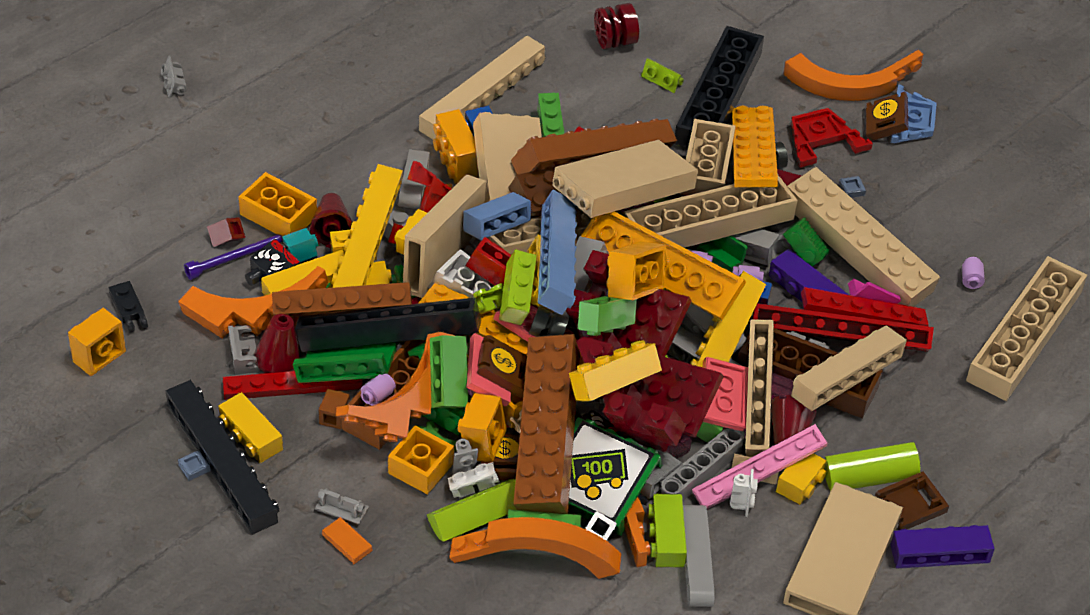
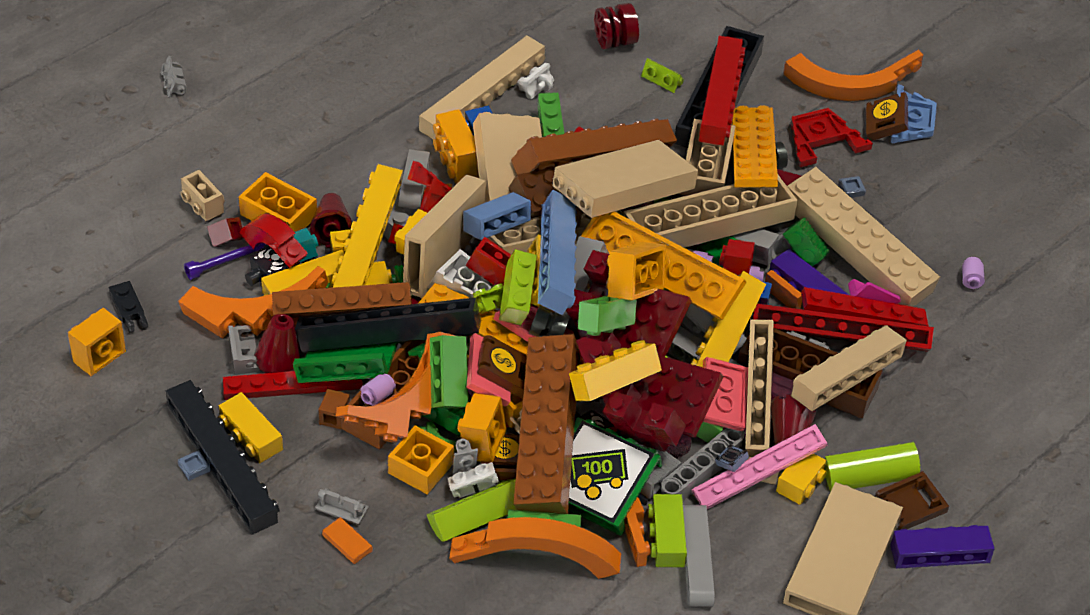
brick [585,511,617,541] -> none
white hinge [730,469,758,517] -> none
tan brick [966,256,1087,401] -> none
none -> tan brick [181,170,225,221]
none -> red arch [239,214,308,268]
none -> white hips [517,63,554,99]
none -> red brick [699,36,745,146]
none -> tile [715,444,749,472]
none -> red brick [719,239,755,276]
none -> orange tile [765,270,802,309]

